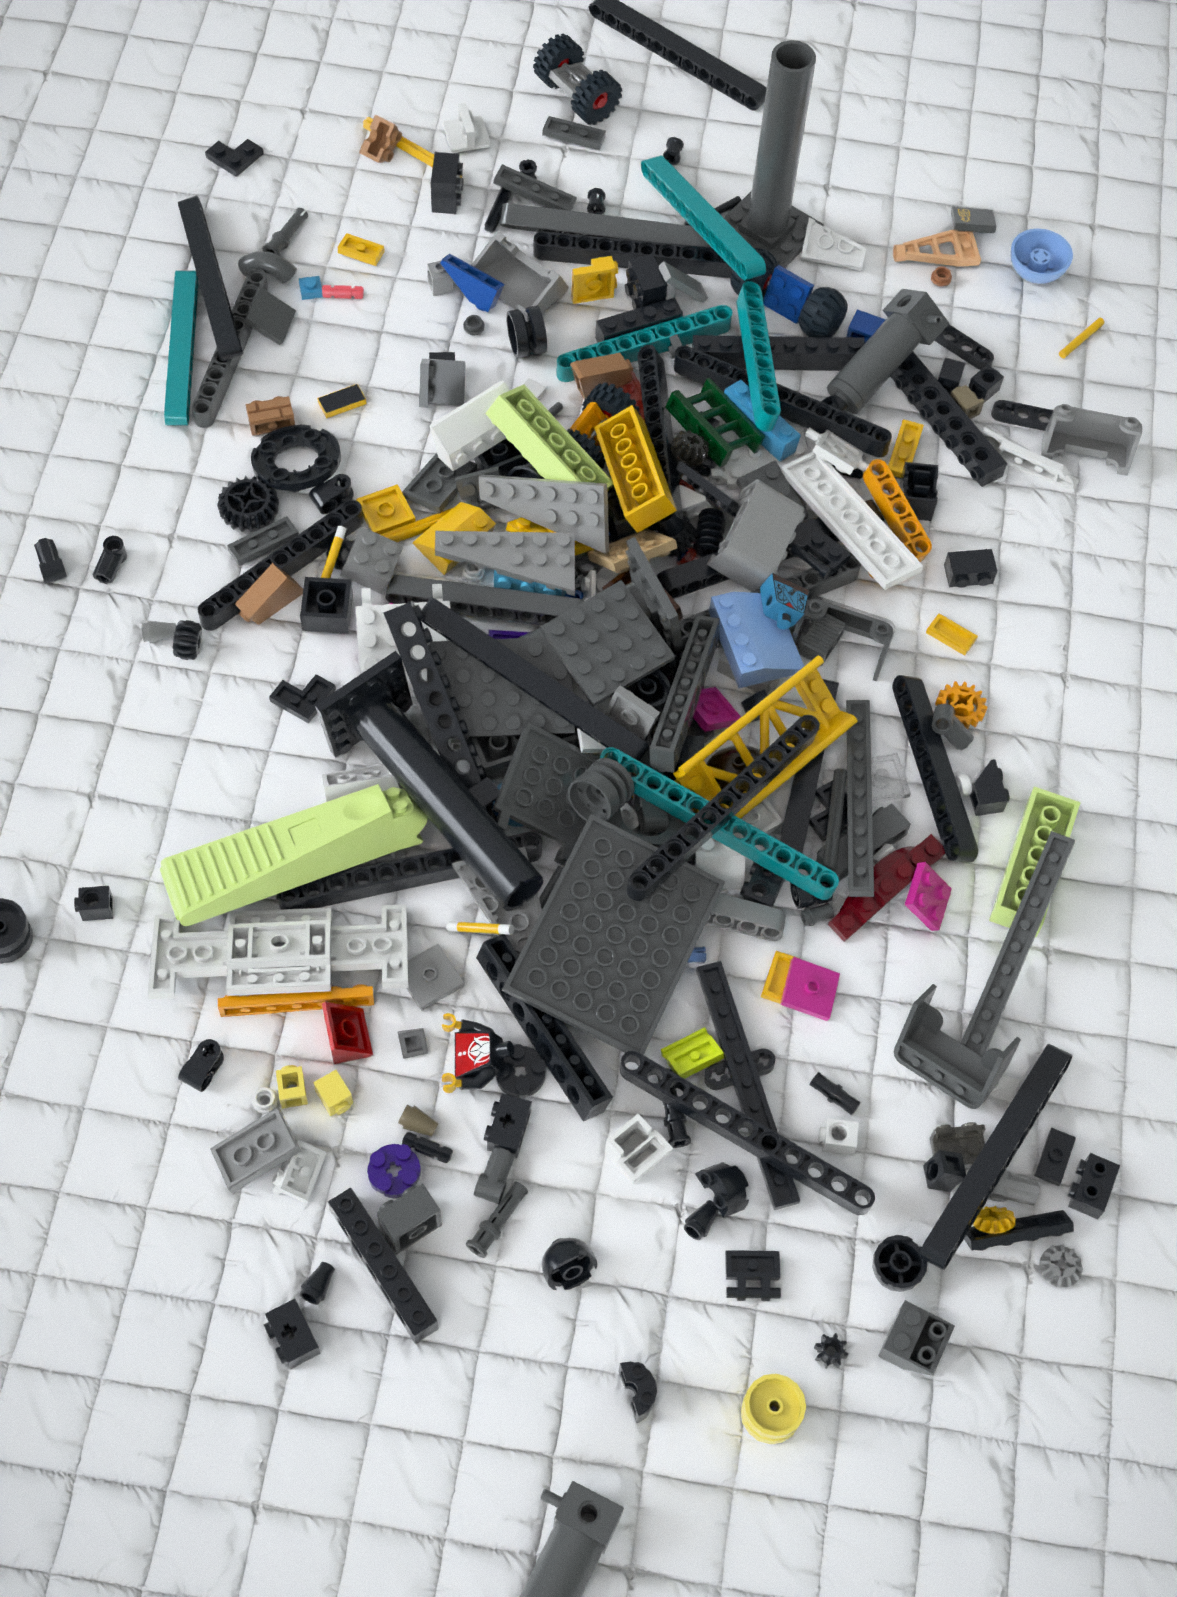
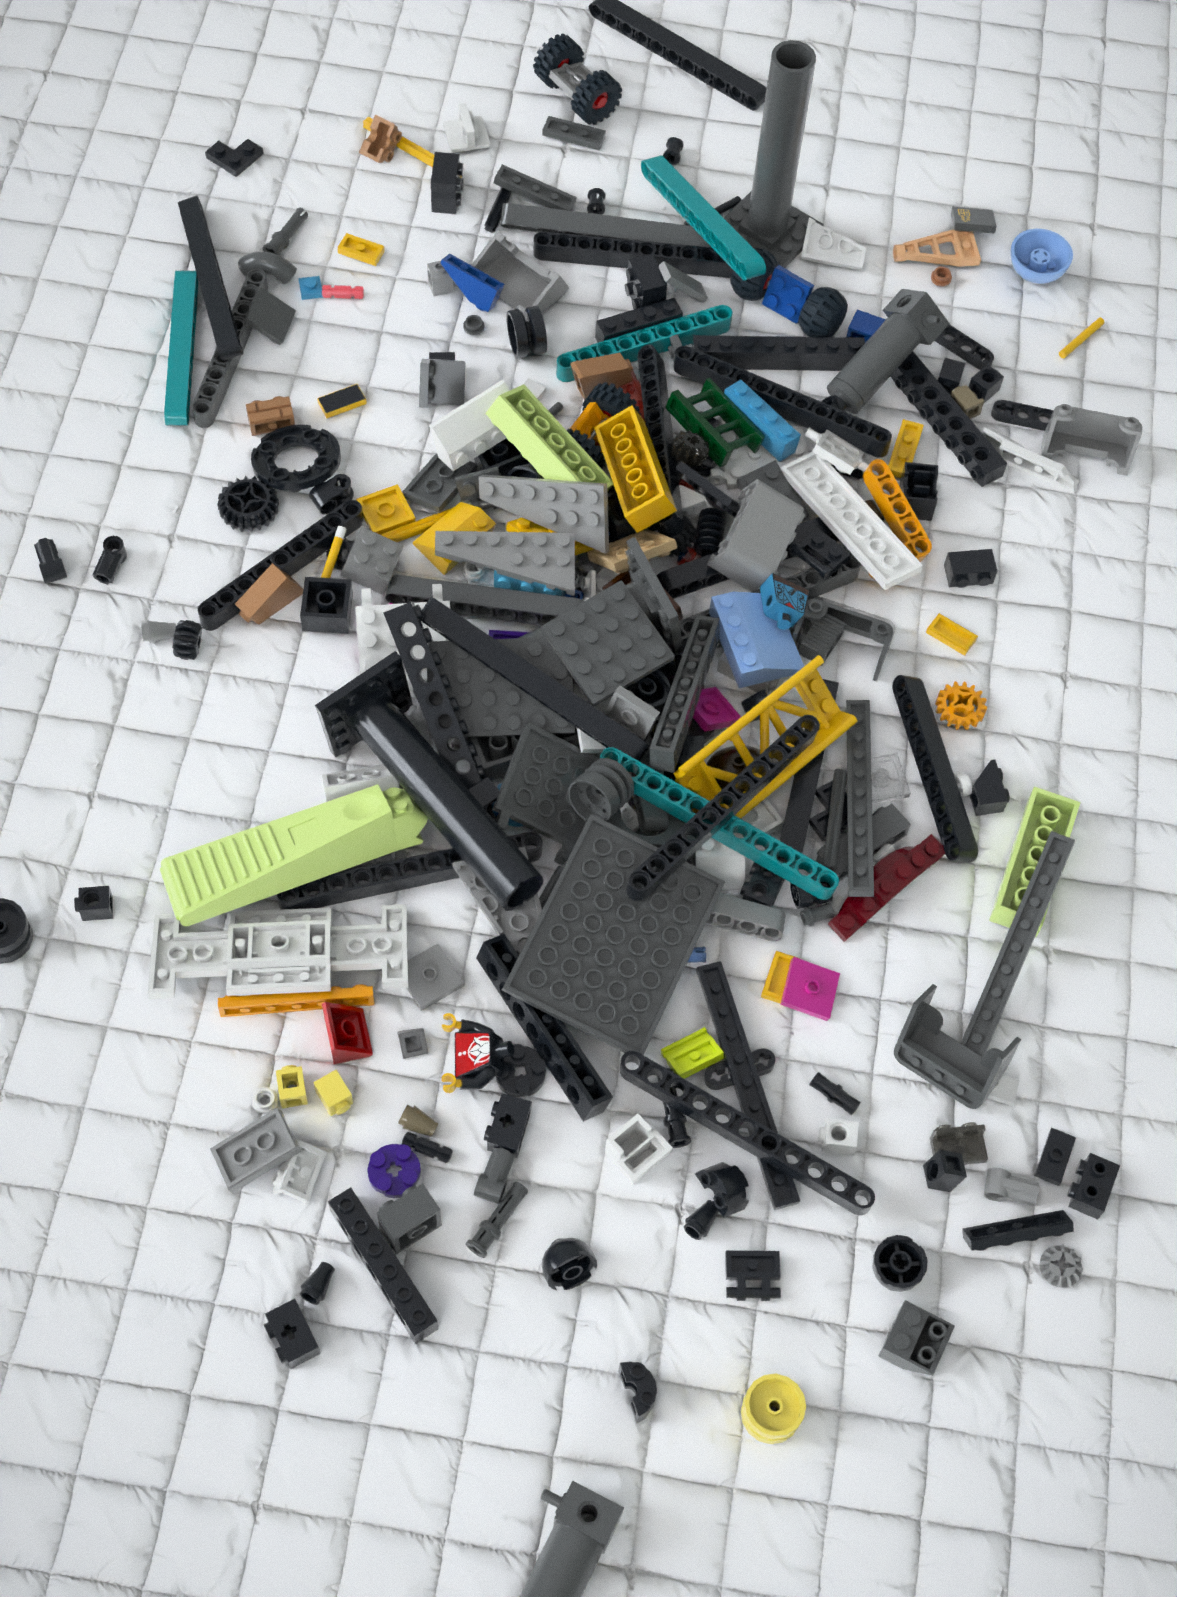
black piece [178,1039,224,1092] -> none
dark grey plate [227,516,299,566] -> none
black plate [269,674,336,724] -> none
yellow bar [447,921,514,935] -> none
black bush [519,159,537,179] -> none
yellow plate [571,256,618,304] -> none
teal beam [736,281,781,432] -> none
black gear [814,1333,848,1369] -> none
dark pink plate [905,862,952,931] -> none
black beam [919,1043,1073,1270] -> none
dark grey piece [932,704,974,751] -> none
yellow gear [973,1205,1016,1234] -> none

